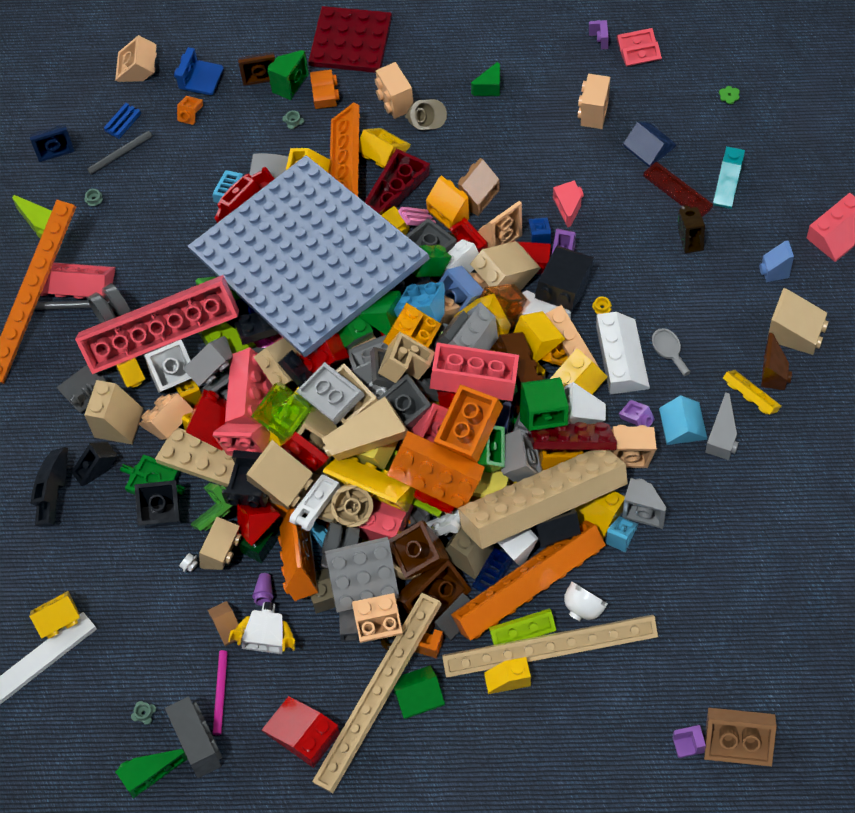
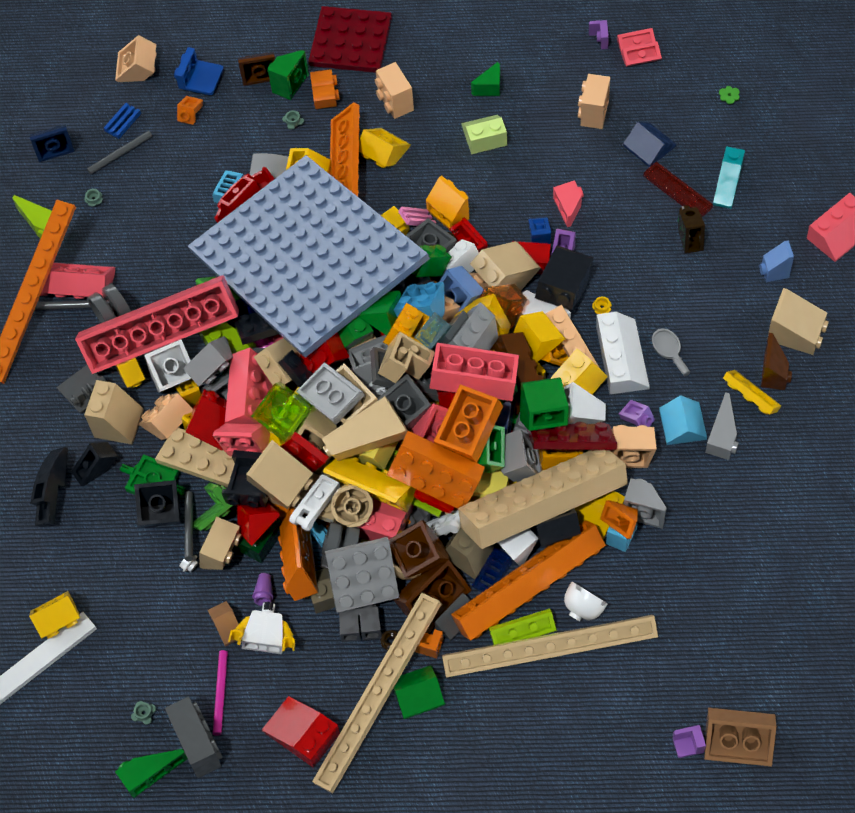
light nougat slope [352,593,403,643] -> none
dark red wedge [364,148,430,215] -> none
dark tan piece [405,99,447,130] -> none
slope [458,158,500,216] -> none
light nougat slope [478,201,522,248] -> none
yellow slope [484,657,531,694] -> none
none -> dark grey bar [185,491,193,561]
none -> clear light blue slope [415,312,451,350]
none -> yellowish green slope [461,115,507,154]
none -> orange slope [600,500,638,539]

